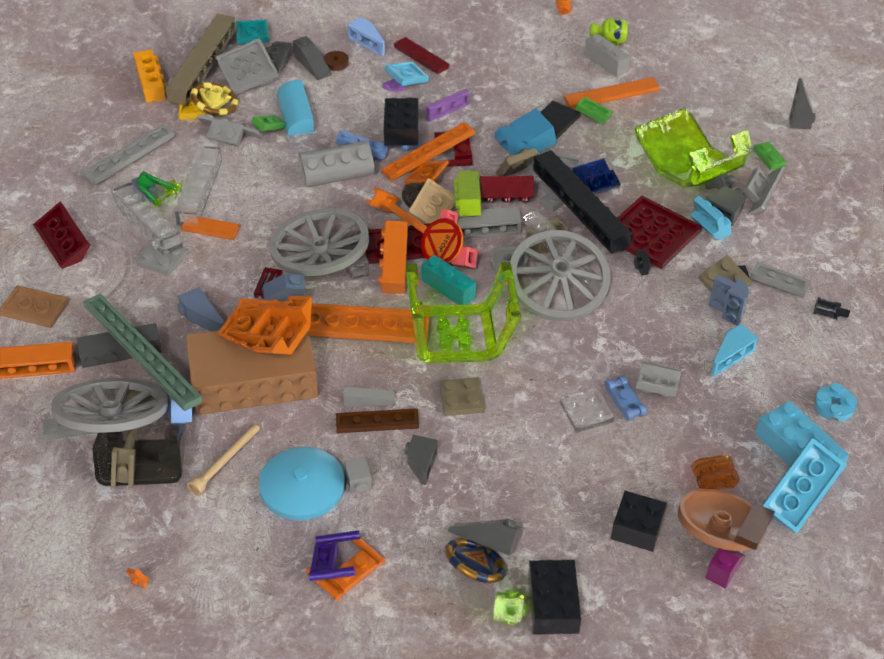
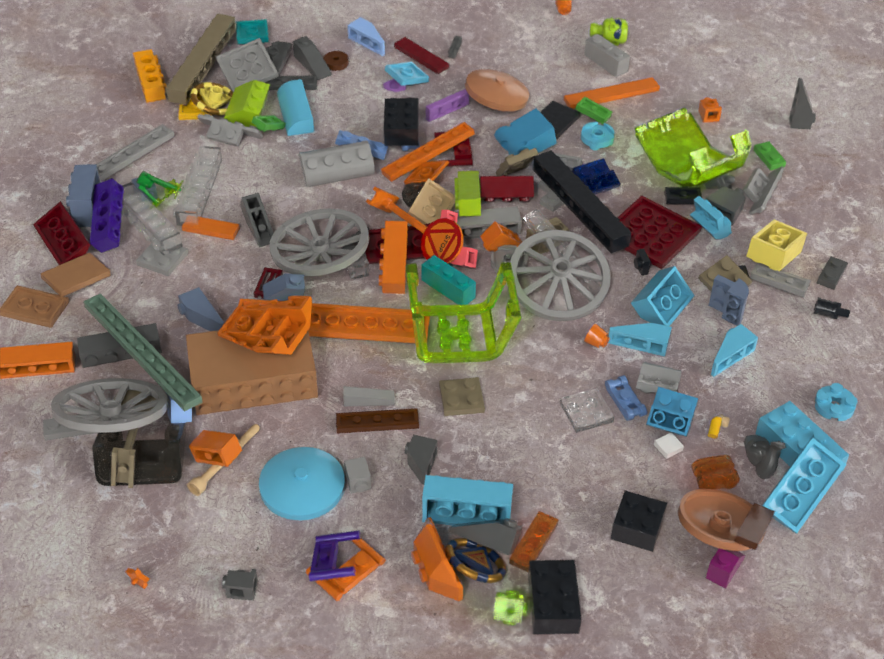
none -> medium nougat tile [41,253,111,297]
none -> sand blue brick [66,164,100,227]
none -> dark purple brick [90,178,124,253]
none -> orange brick [189,430,242,467]
none -> dark grey brick [222,569,258,601]
none -> lime slope [224,80,270,127]
none -> dark grey slope [240,193,274,247]
none -> dark grey tile [268,76,318,90]
none -> orange wedge [411,517,463,601]
none -> medium azure brick [422,475,513,525]
none -> dark grey axle [448,36,462,59]
none -> nougat dish [465,69,529,111]
none -> orange slope [480,221,522,252]
none -> clear orange plate [509,511,559,572]
none -> medium azure plate [581,122,614,150]
none -> orange hat [584,324,610,348]
none -> medium azure slope [608,323,672,357]
none -> medium azure slope [631,266,694,326]
none -> dark azure brick [646,387,698,437]
none -> white tile [654,432,684,459]
none -> black plate [664,187,702,204]
none -> orange brick [698,97,722,123]
none -> yellow arm [708,414,730,439]
none -> dark grey piece [744,435,786,479]
none -> light yellow brick [746,219,807,271]
none -> dark grey plate [817,256,848,290]

